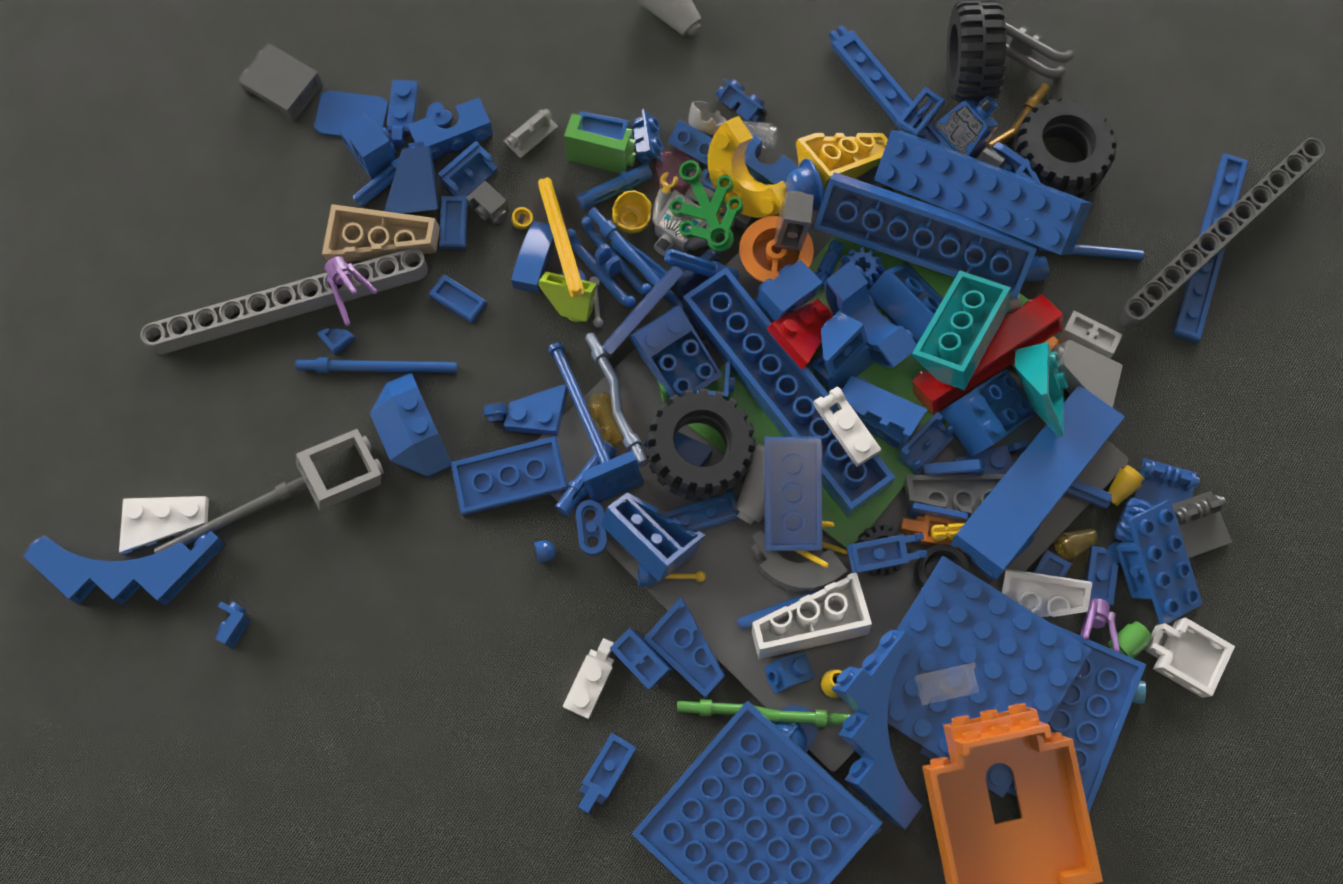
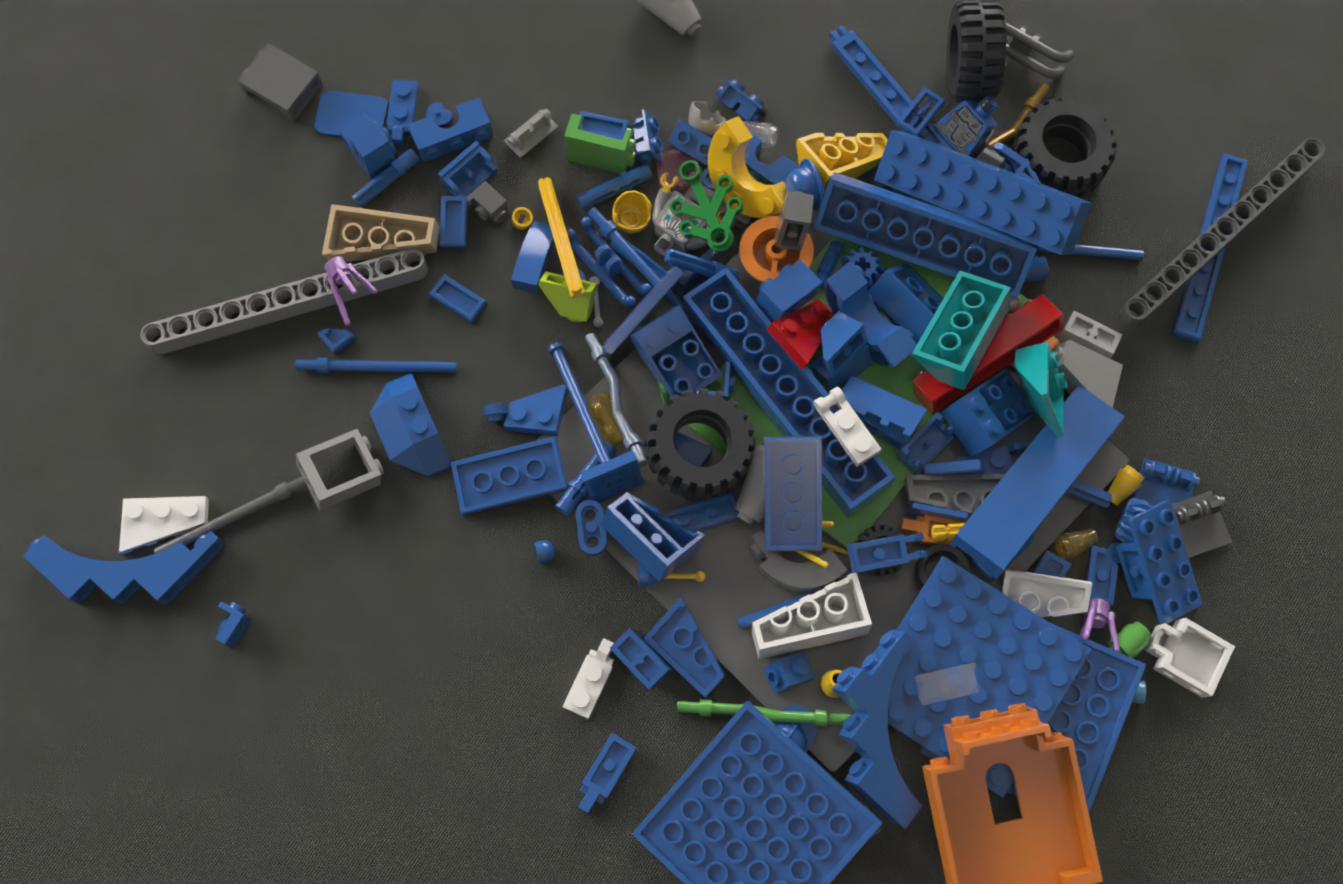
blue slope [385,142,440,214] -> none

